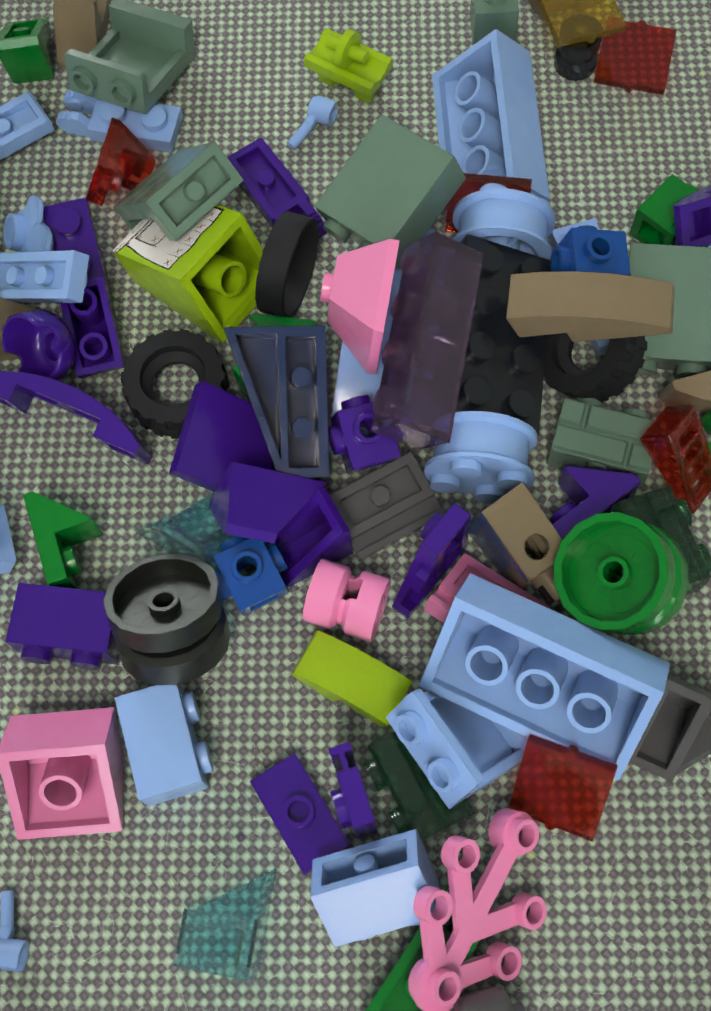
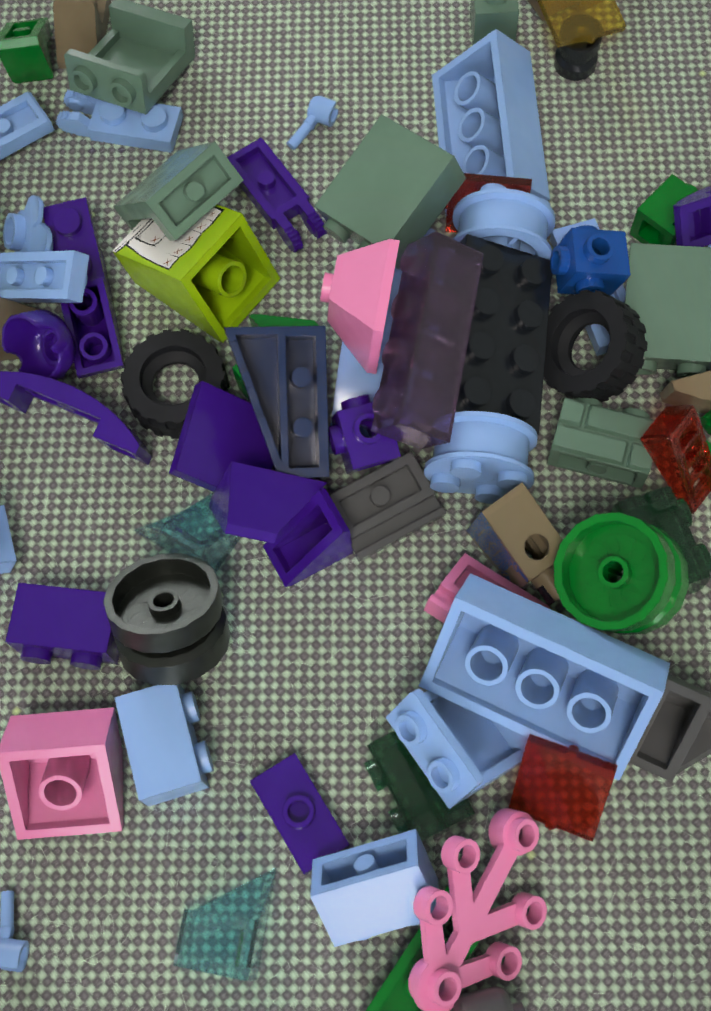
green slope [23,492,103,589] -> none
clear red slope [86,117,155,207] -> none
blue brick [213,536,288,616] -> none
black tyre [255,211,319,318] -> none
lime slope [290,630,413,728] -> none
bright pink wheel [302,558,391,642] -> none
lime hips [303,28,393,103] -> none
dark purple plate [328,742,377,839] -> none
dark purple wing [392,503,471,619] -> none
dark tan slope [506,271,675,342] -> none
dark purple slope [549,466,641,540] -> none
clear red piece [593,18,677,95] -> none

